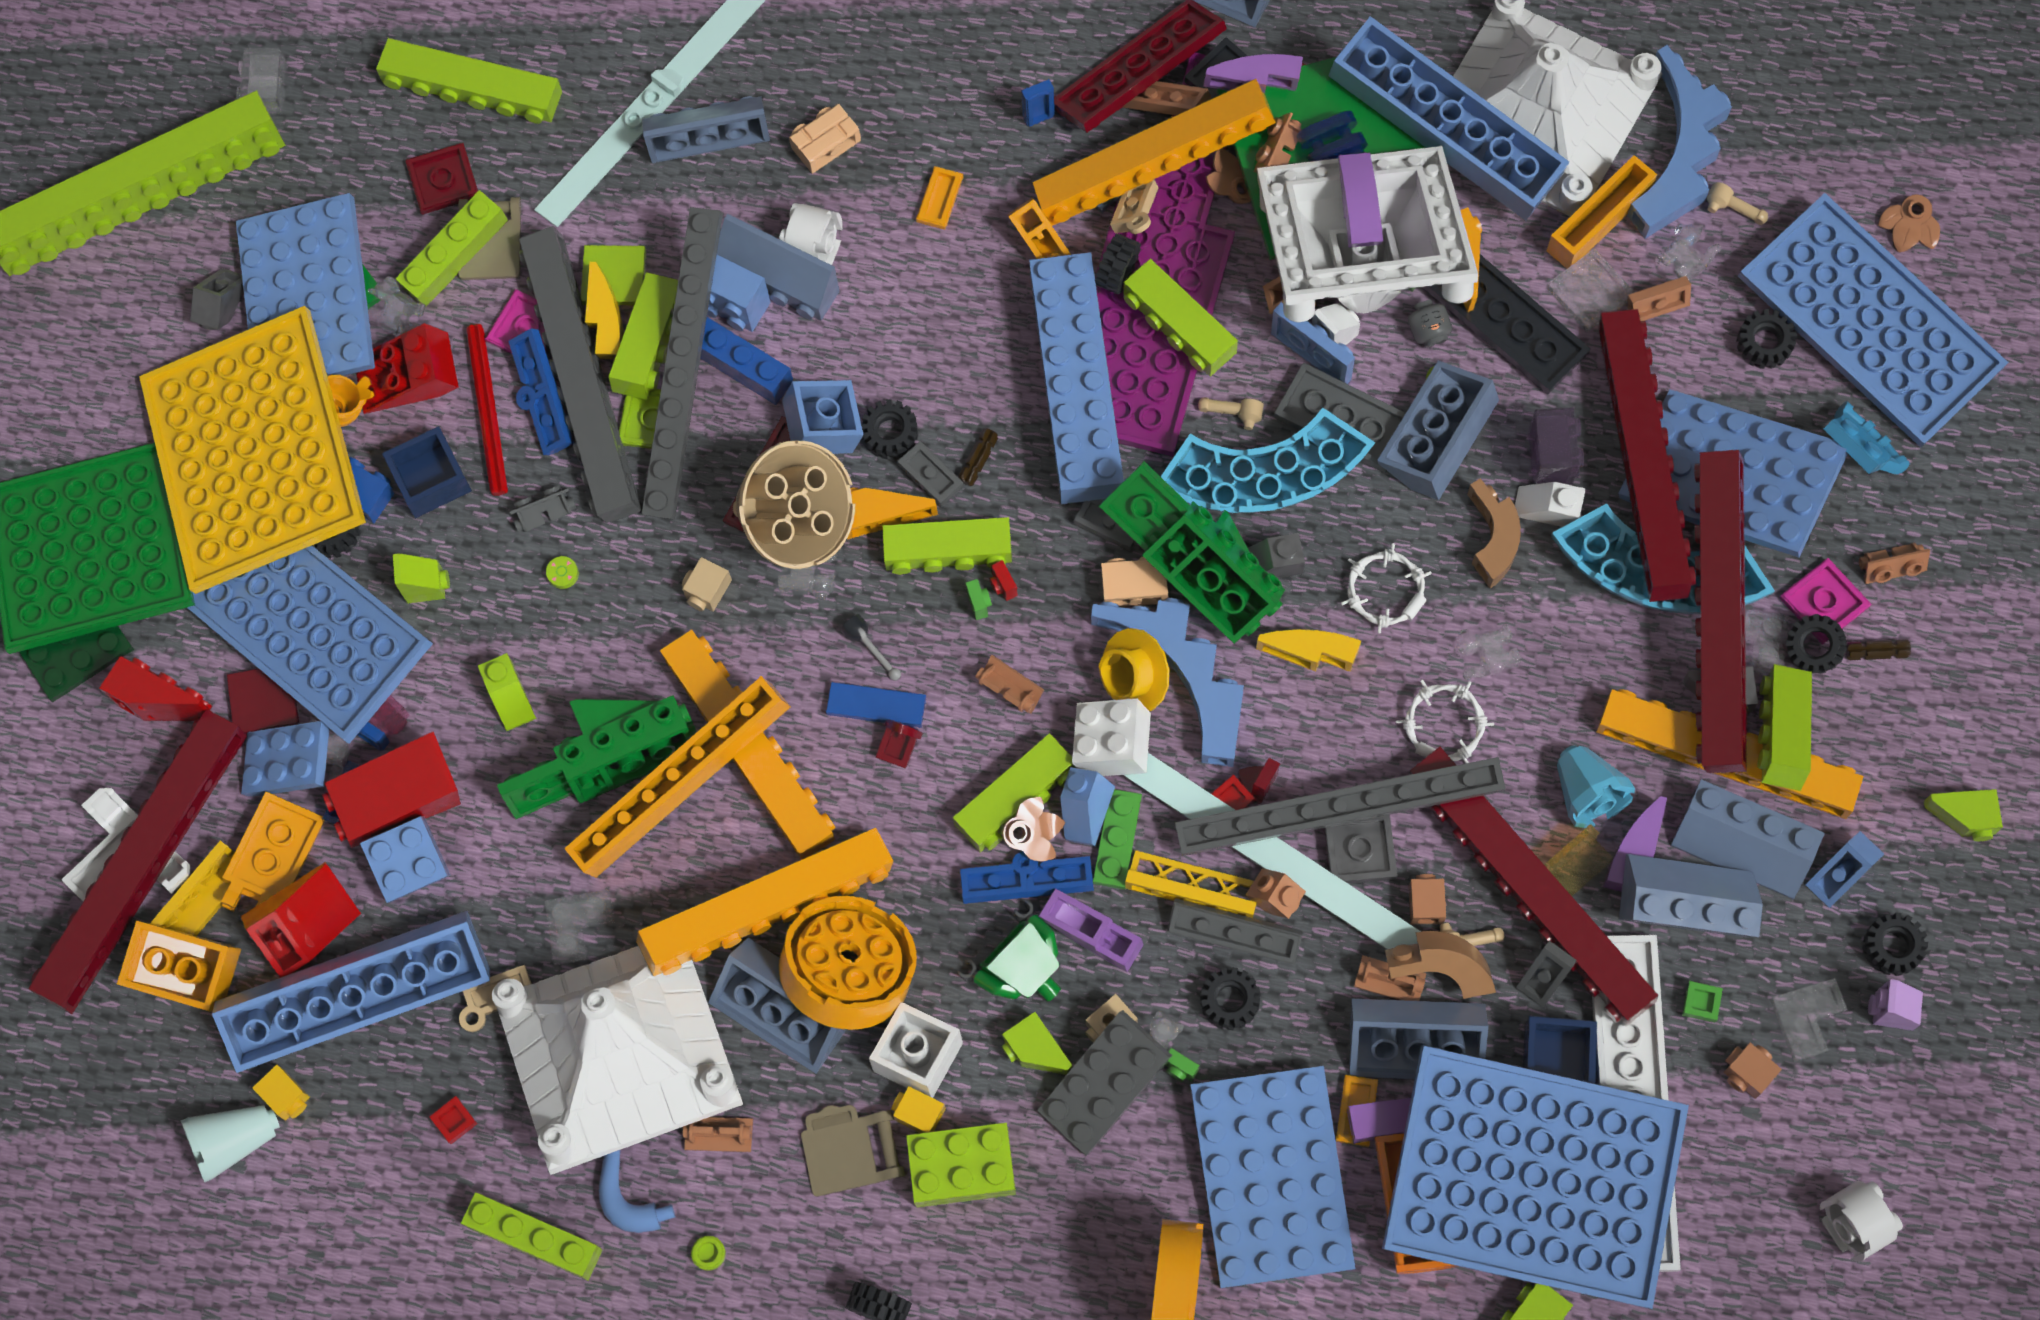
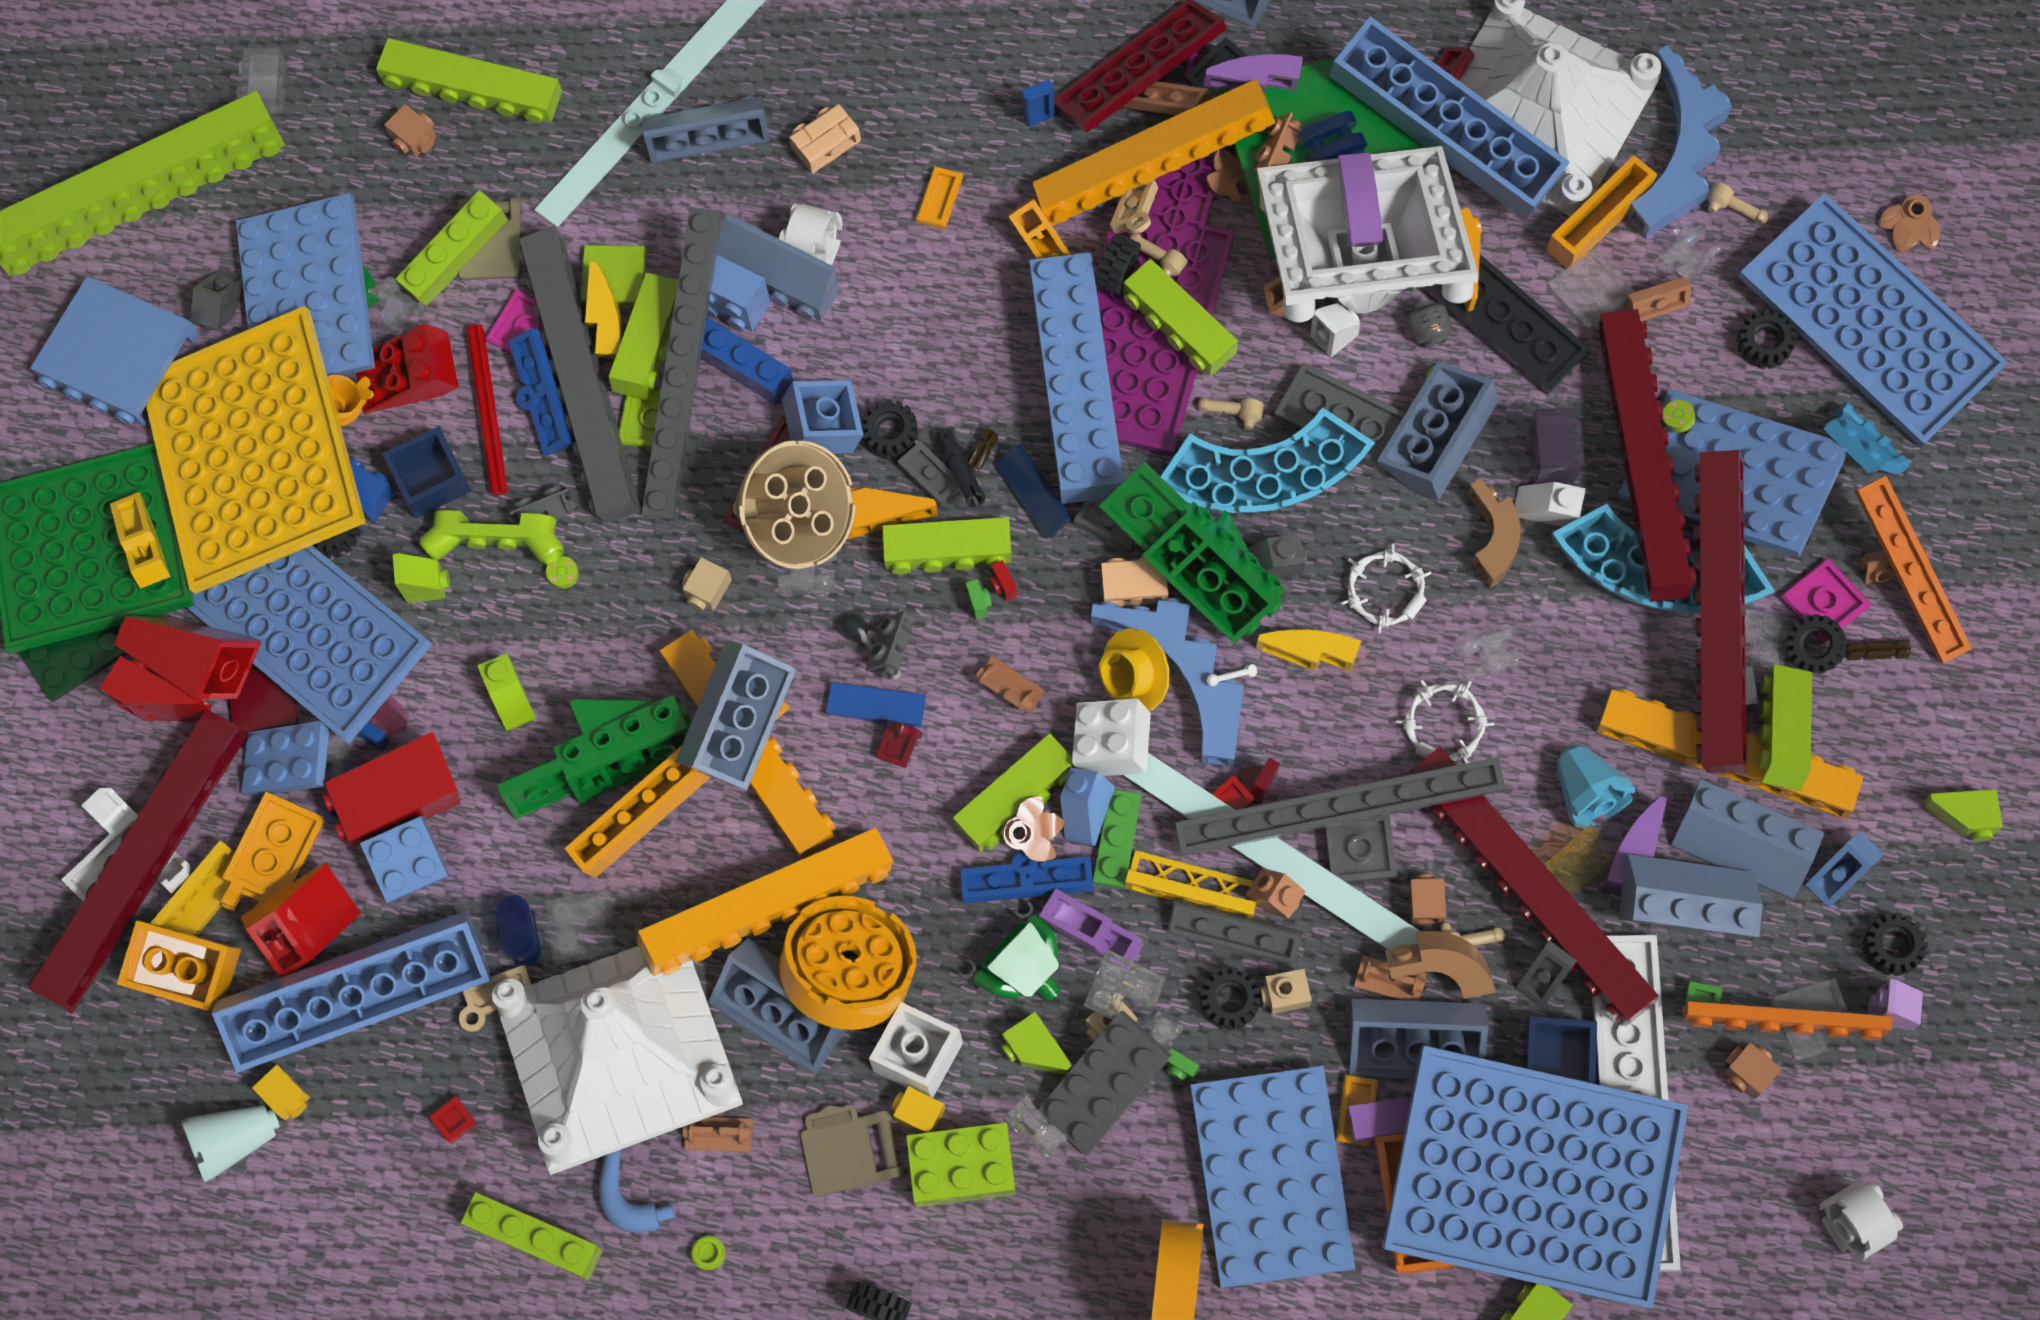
dark red tile [405,143,478,215] -> none
medium blue plate [1271,302,1355,384] -> none
none -> medium blue panel [30,276,200,426]
none -> yellow slope [110,492,170,589]
none -> red slope [114,616,262,699]
none -> nougat brick [384,104,436,157]
none -> lime plate [419,510,564,565]
none -> clear blue brick [496,895,542,966]
none -> sand blue slope [675,640,796,791]
none -> dark grey hinge [865,611,912,679]
none -> black pin [935,428,986,507]
none -> dark blue tile [995,445,1071,539]
none -> clear animal [1003,1095,1067,1159]
none -> clear plate [1083,949,1166,1020]
none -> tan piece [1129,234,1187,276]
none -> white hinge [1206,664,1257,686]
none -> tan brick [1260,969,1312,1014]
none -> dark red tile [1436,47,1475,81]
none -> lime tile [1663,400,1695,433]
none -> orange plate [1682,1001,1892,1040]
none -> orange plate [1854,476,1972,663]

